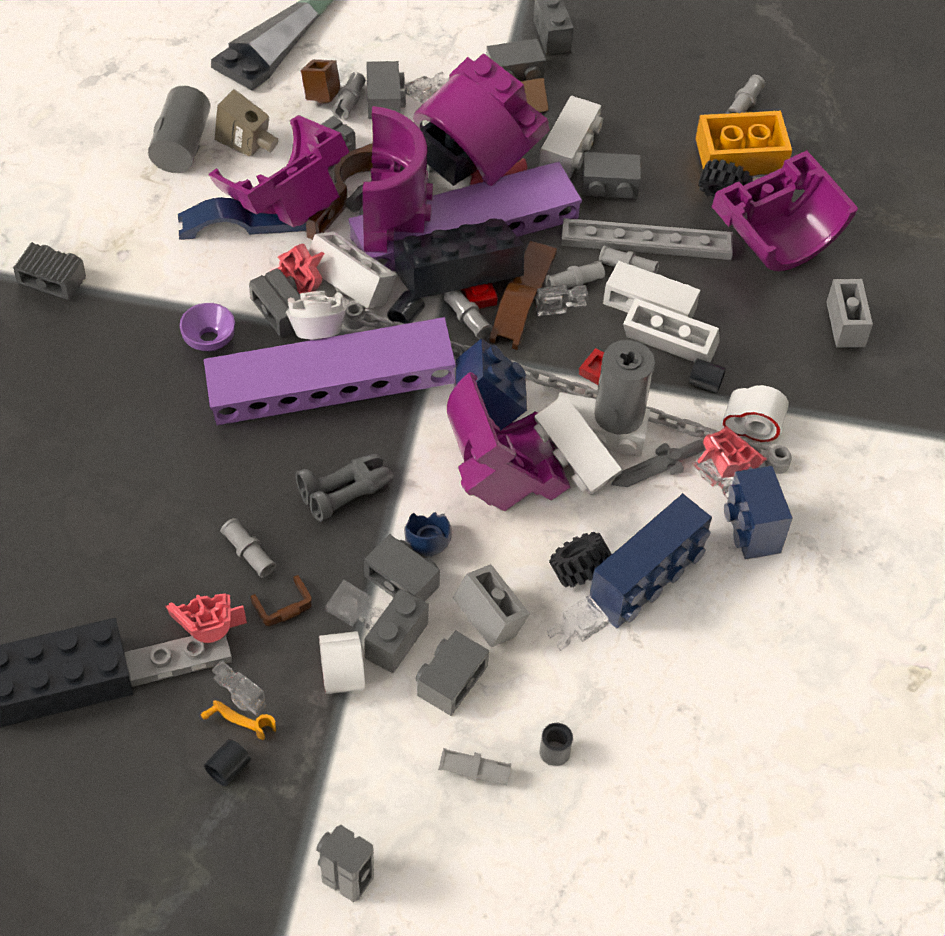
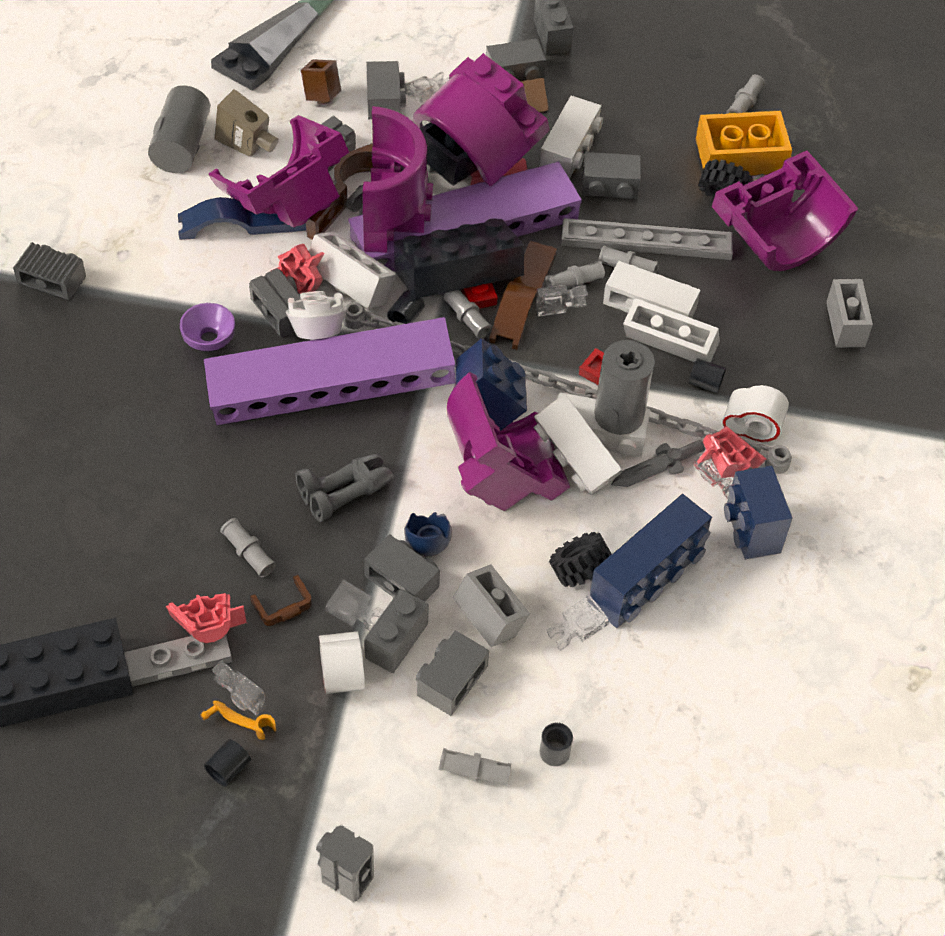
light grey pin [332,72,366,119] -> none

